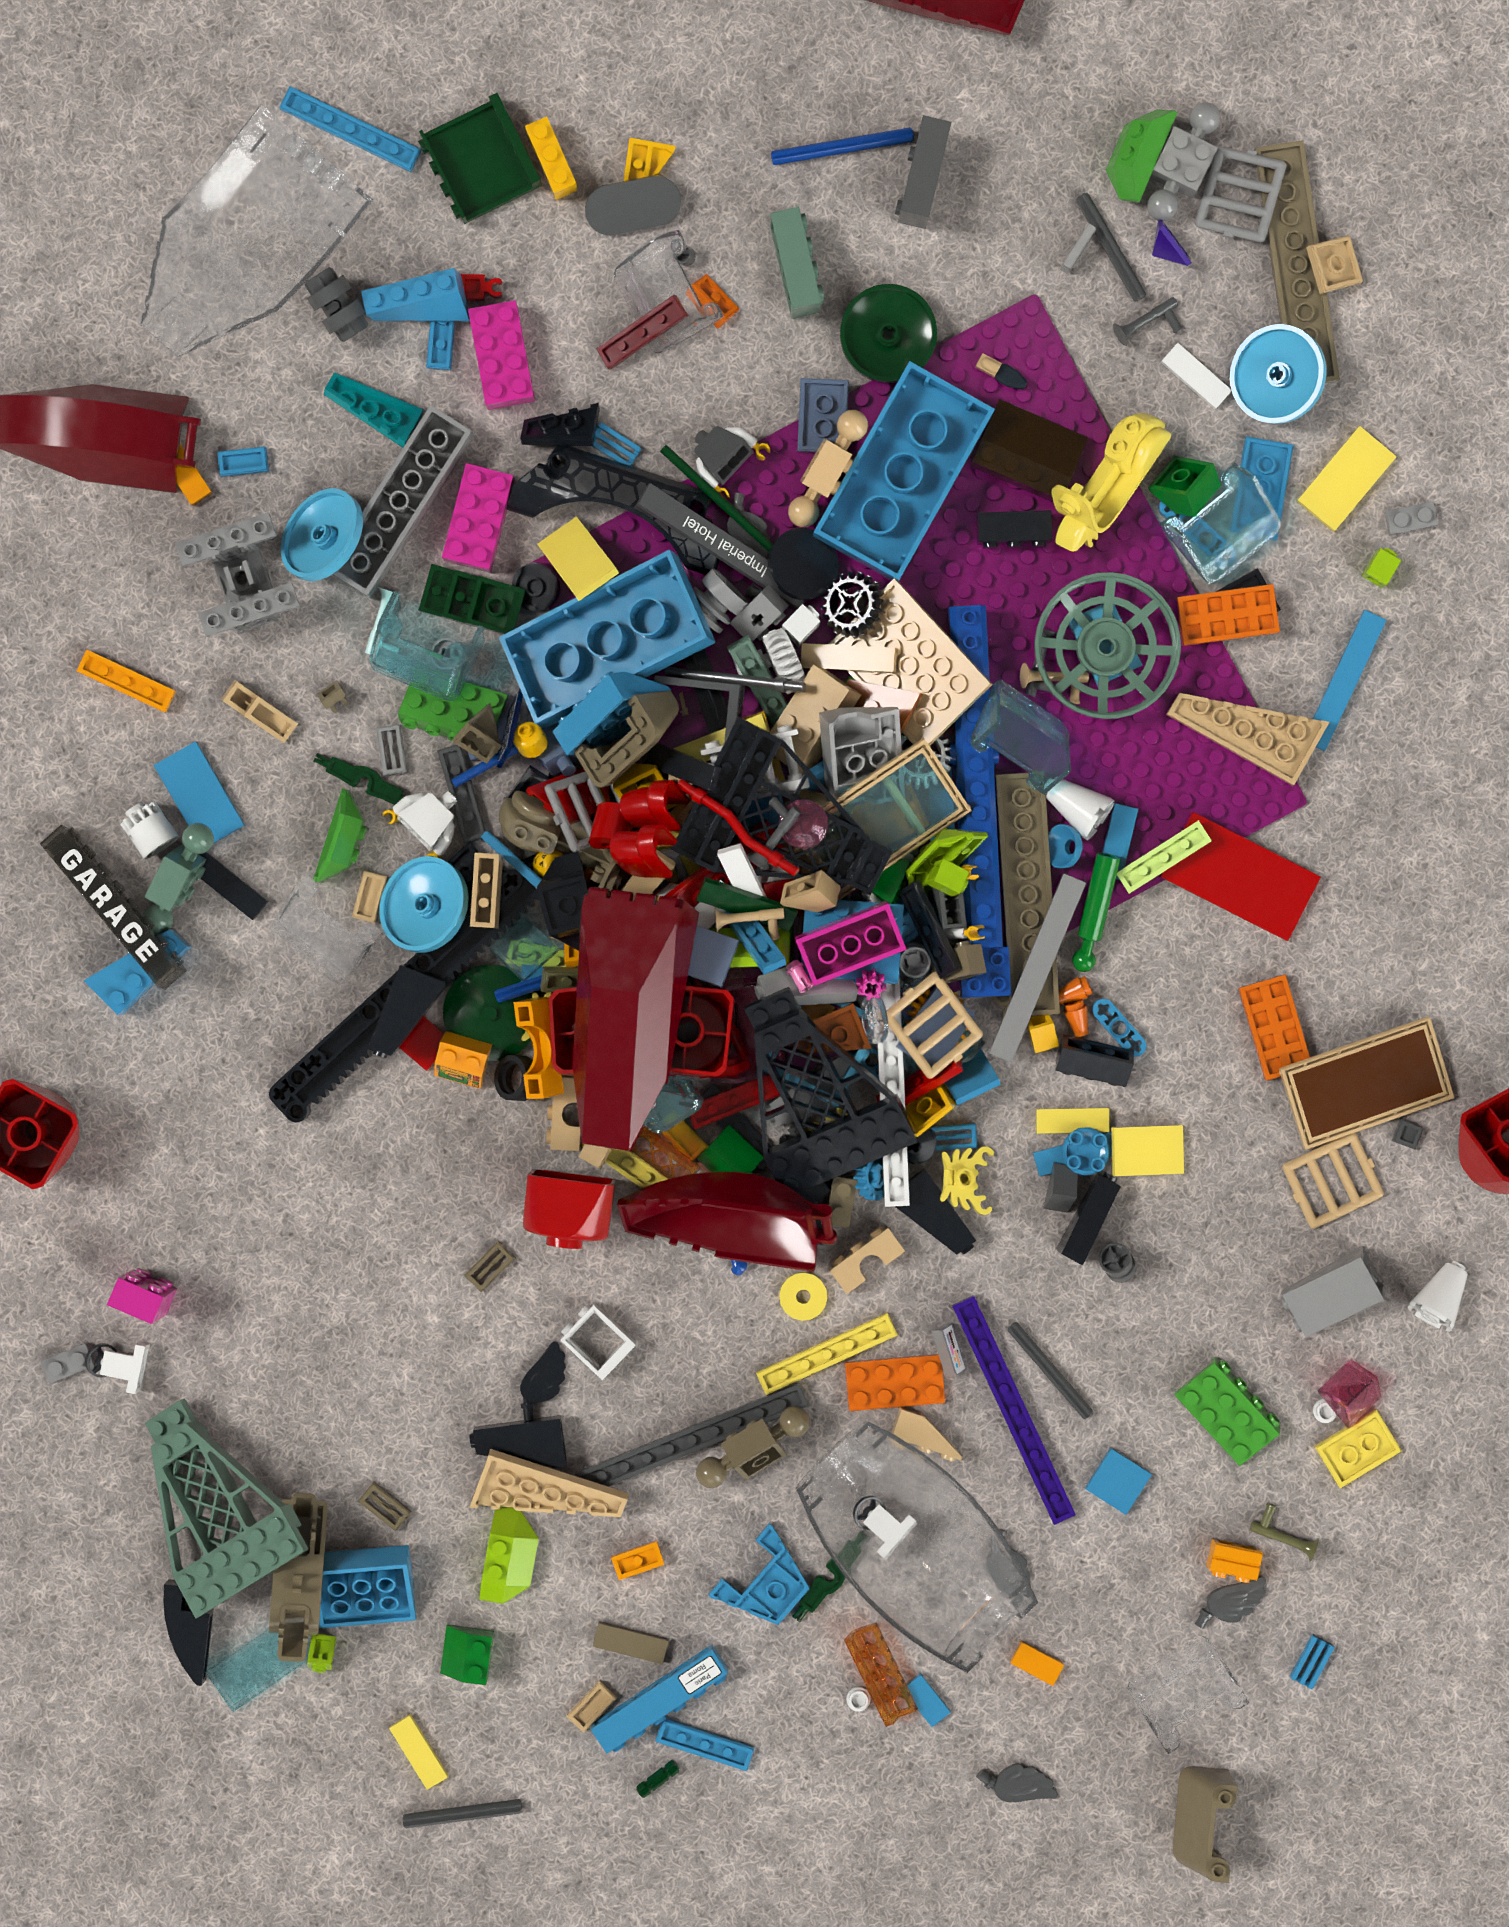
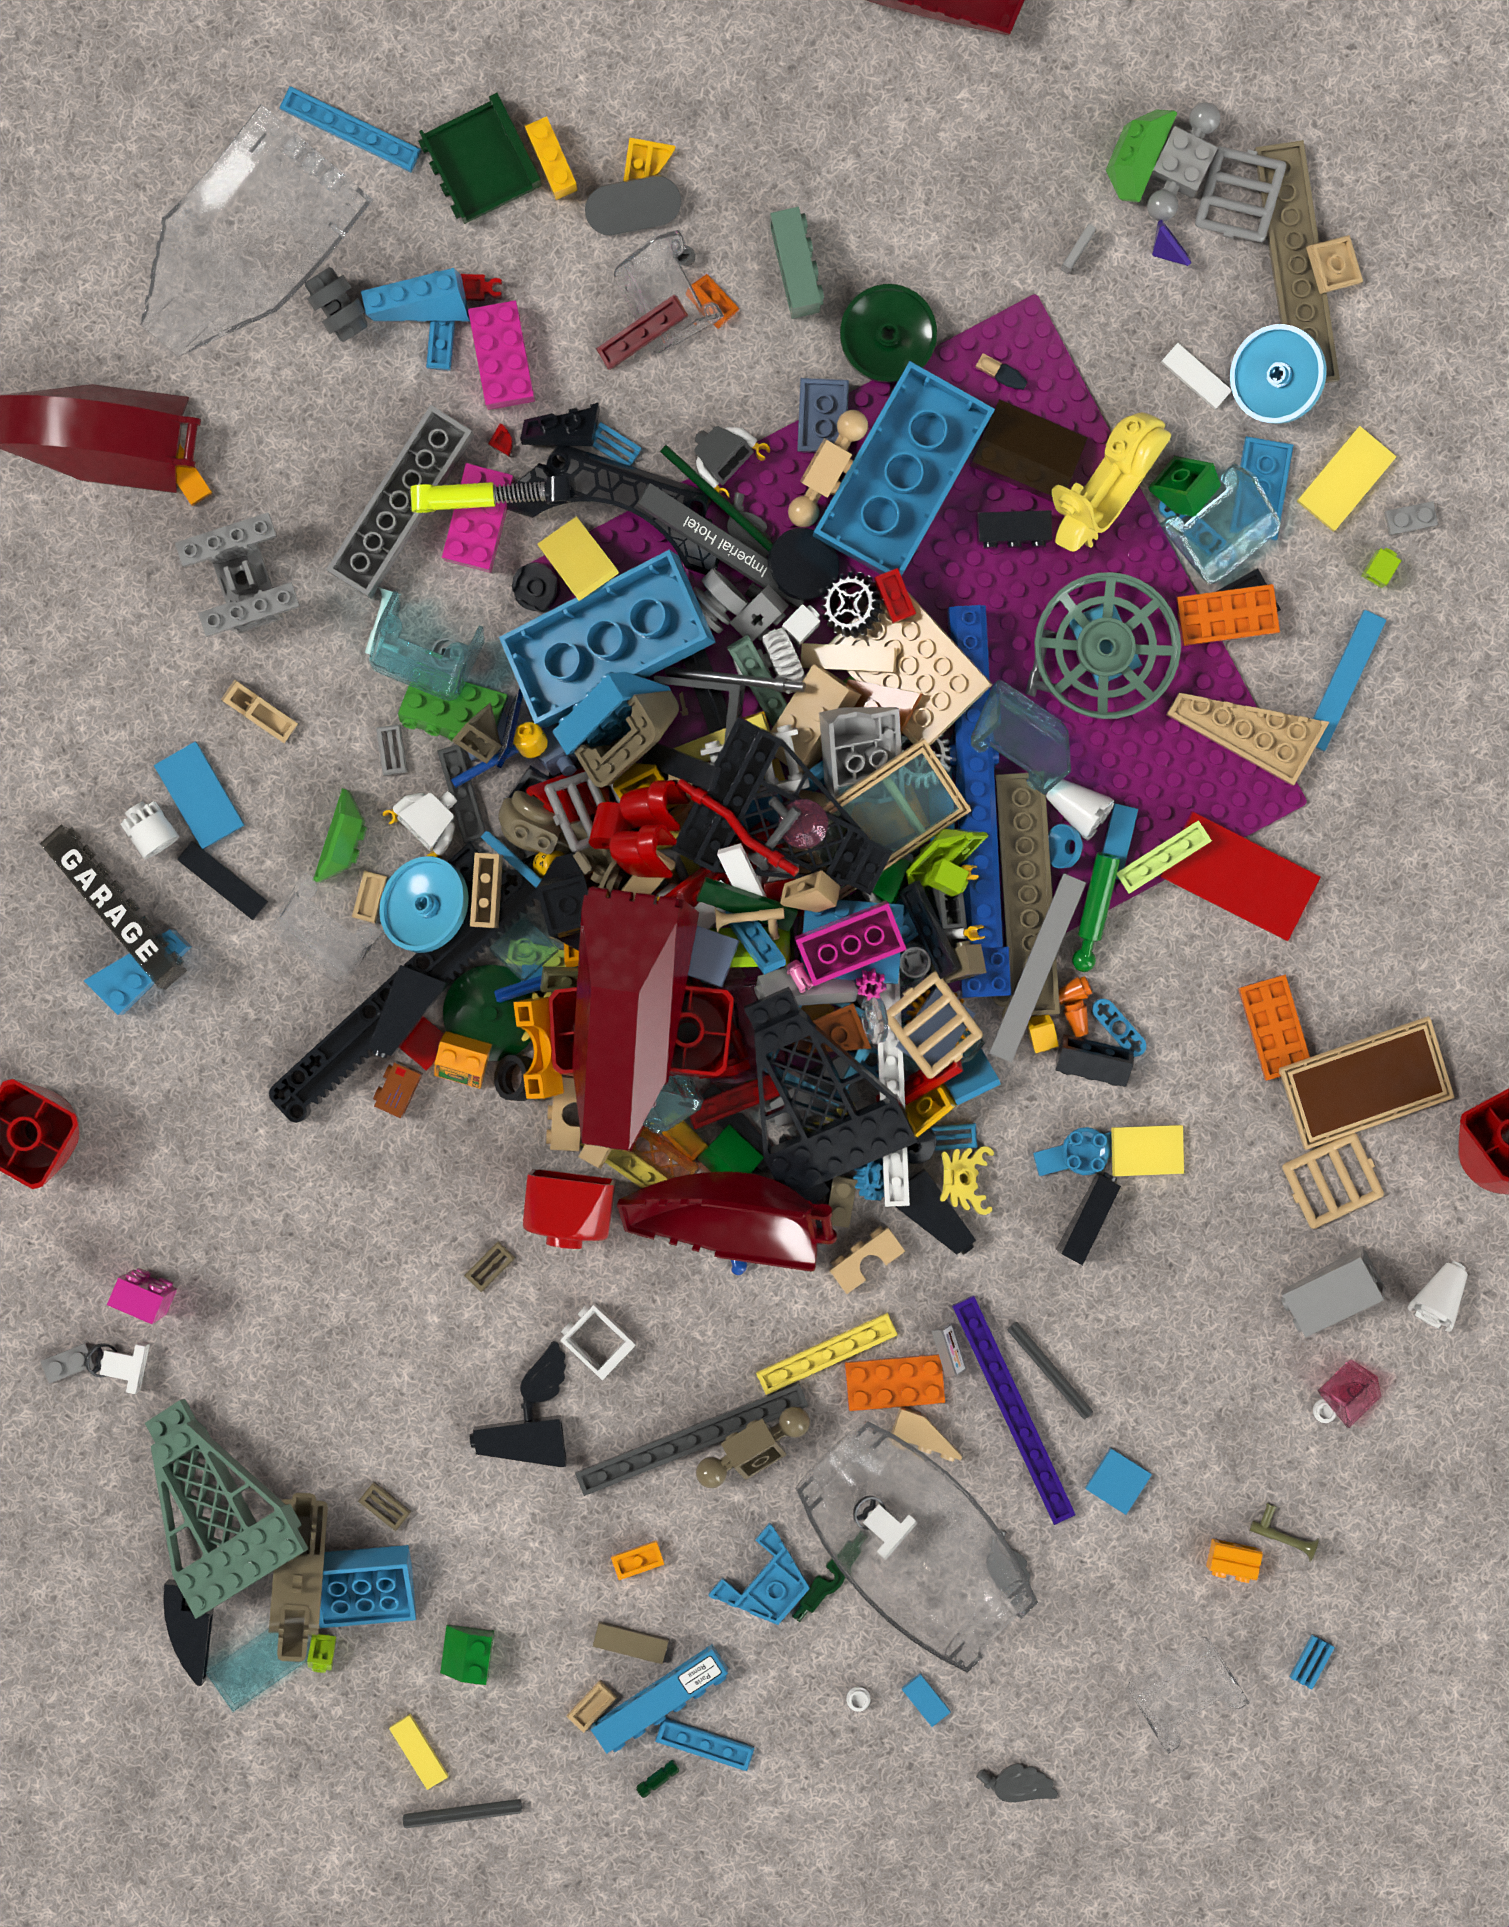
light orange plate [77,649,176,713] -> none
sand green brick [142,823,214,935] -> none
dark azure tile [217,447,269,477] -> none
medium azure dish [281,488,363,581] -> none
dark green piece [313,753,405,805] -> none
dark tan tile [317,680,348,713] -> none
teal wing [324,372,424,448] -> none
dark green slope [418,564,526,634] -> none
tan wing [469,1449,629,1517] -> none
lime wedge [479,1507,539,1604] -> none
blue axle [771,127,914,165] -> none
light yellow tile [779,1272,827,1321] -> none
clear orange fence [844,1622,918,1727] -> none
dark grey brick [895,115,951,229] -> none
light orange tile [1010,1641,1064,1686] -> none
tan piece [1020,663,1089,704] -> none
light yellow tile [1036,1108,1109,1134] -> none
dark grey slope [1043,1162,1078,1213] -> none
dark grey axle [1076,193,1146,302] -> none
dark grey wheel [1099,1243,1137,1283] -> none
dark grey piece [1113,297,1183,346] -> none
dark tan windscreen [1173,1766,1238,1883] -> none
bright green bracket [1175,1356,1281,1466] -> none
dark grey animal [1195,1576,1266,1629] -> none
light yellow tile [1314,1409,1402,1488] -> none
dark grey tile [1392,1119,1424,1150] -> none
none -> dark orange brick [373,1062,423,1119]
none -> piece [410,476,571,513]
none -> red tile [488,423,513,457]
none -> dark tan tile [573,851,595,875]
none -> red plate [874,568,916,624]

